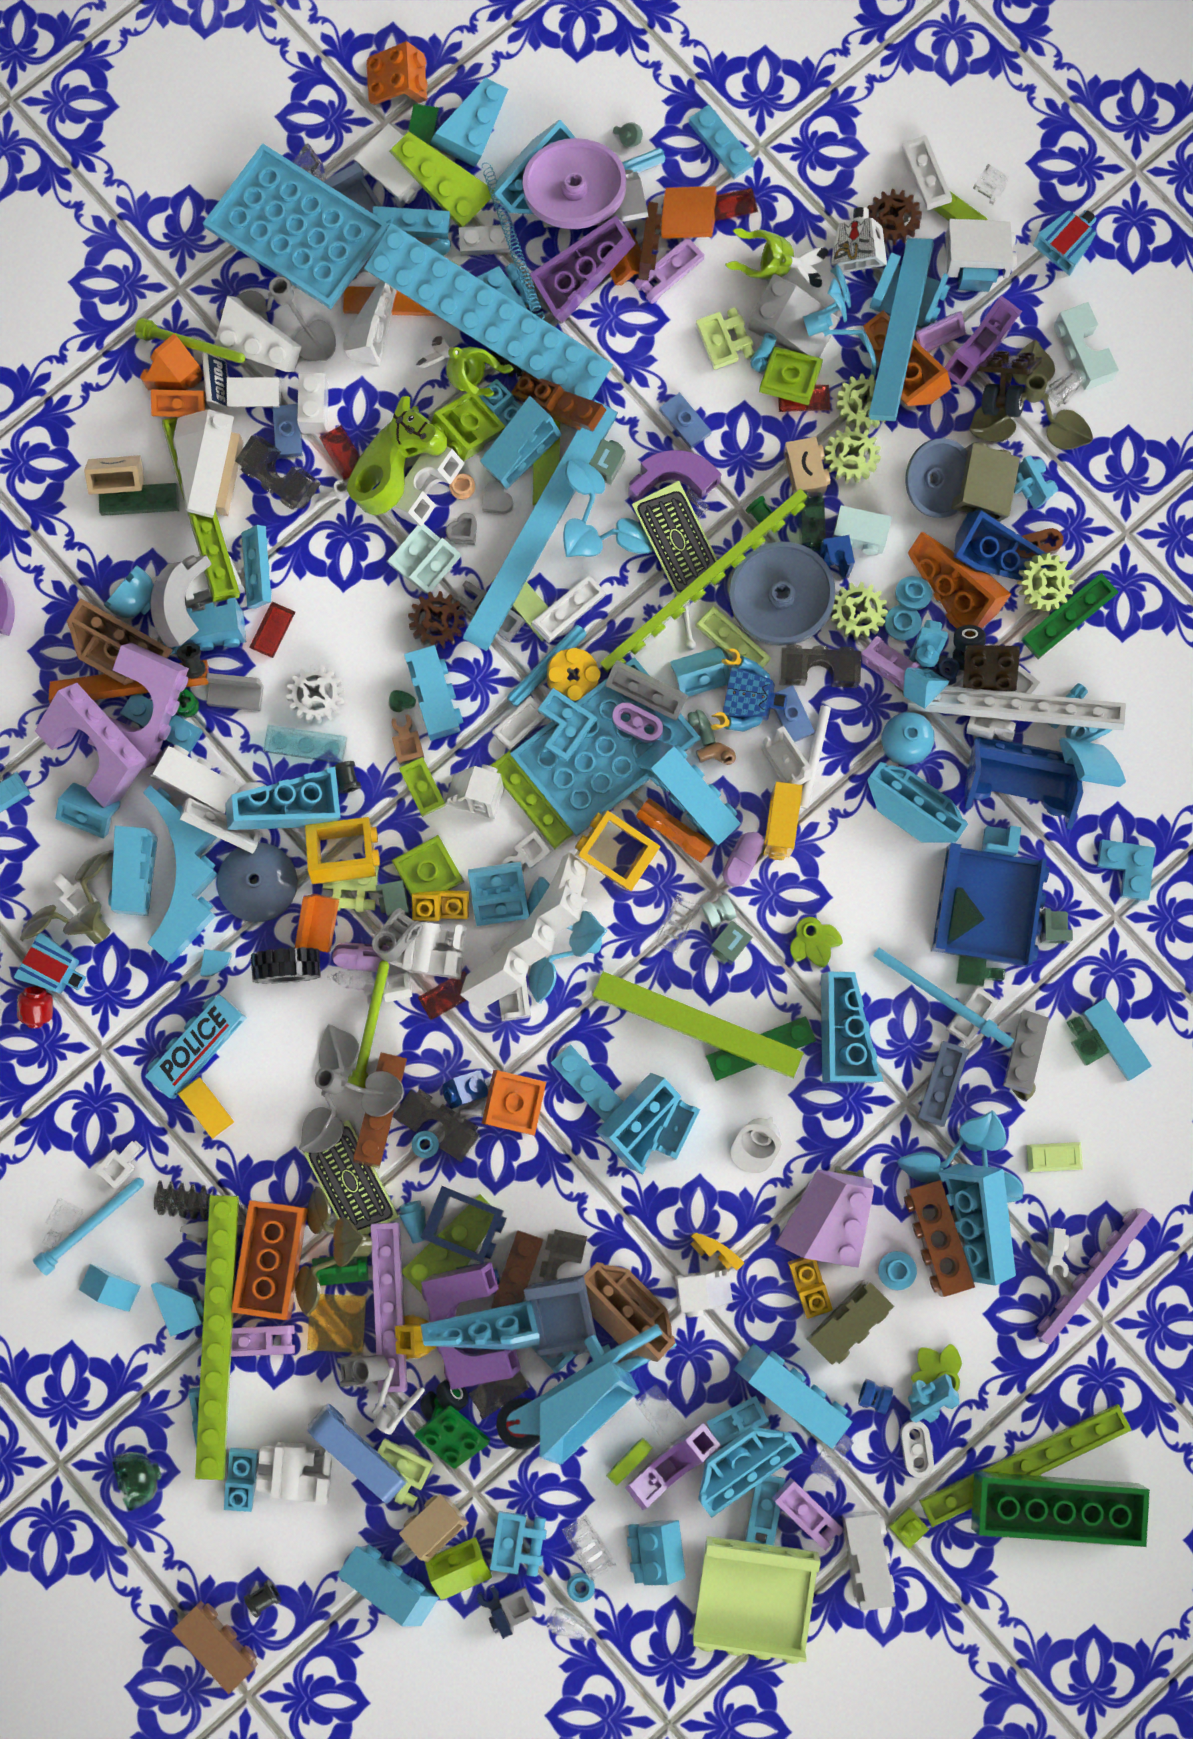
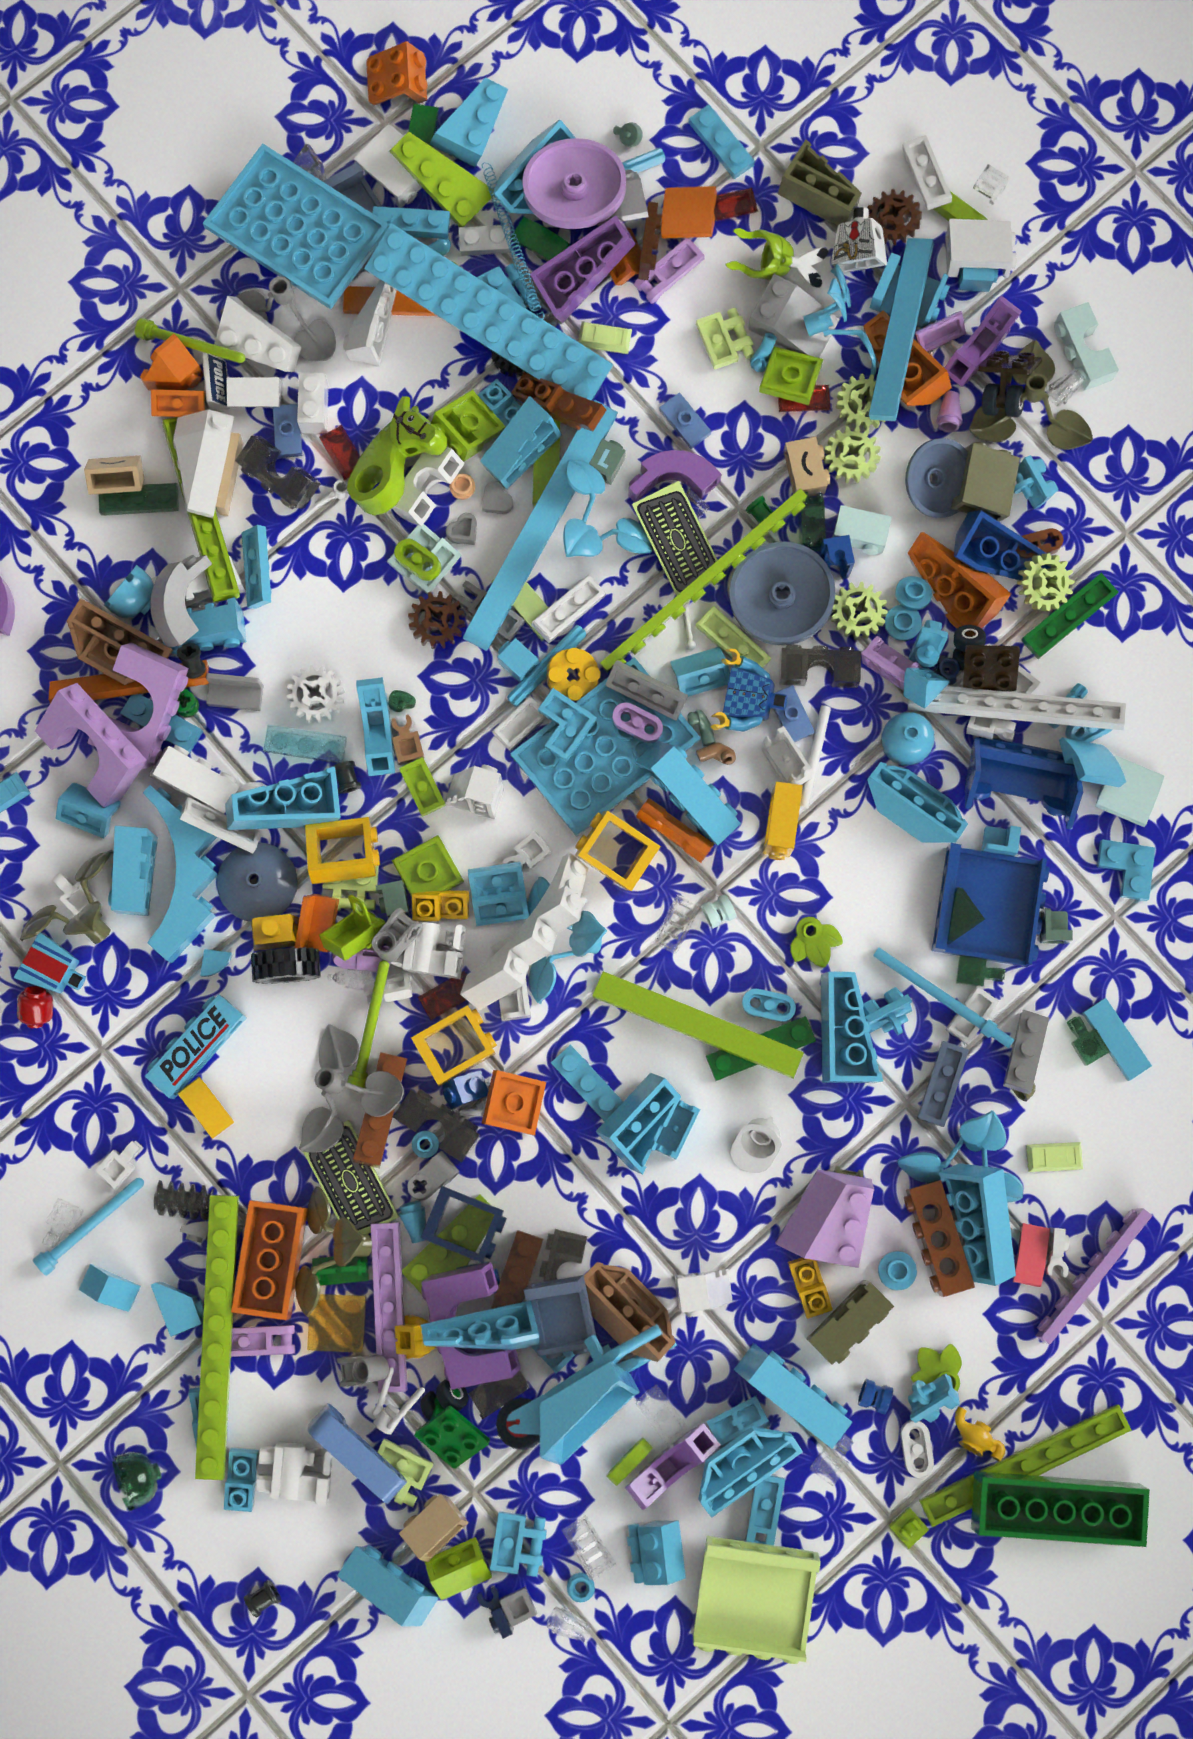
medium nougat brick [171,1601,258,1694] -> none
clear red tile [249,601,296,658] -> none
medium azure wedge [404,645,464,741] -> none
lime hair [416,336,513,397] -> none
lime tile [490,751,574,850] -> none
yellow slope [691,1232,745,1271] -> none
sand green brick [710,921,753,965] -> none
lavender arm [722,832,764,887] -> none
lavender plate [772,1478,844,1551] -> none
white wedge [842,1510,895,1611] -> none
torso [1033,210,1096,276] -> none
none -> yellow torso [251,914,300,951]
none -> lime piece [319,895,386,961]
none -> medium azure arch [356,677,395,776]
none -> lime plate [394,539,441,581]
none -> light grey piece [407,1151,460,1201]
none -> yellow window [411,1005,497,1086]
none -> medium azure brick [497,638,539,683]
none -> green slope [511,217,570,262]
none -> yellowish green tile [578,322,632,354]
none -> medium azure plate [742,989,796,1022]
none -> olive wedge [778,139,862,226]
none -> medium azure hips [863,987,912,1035]
none -> lavender cone [936,391,962,432]
none -> yellow piece [955,1406,1006,1462]
none -> coral slope [1013,1223,1050,1287]
none -> light aqua slope [1095,755,1165,827]

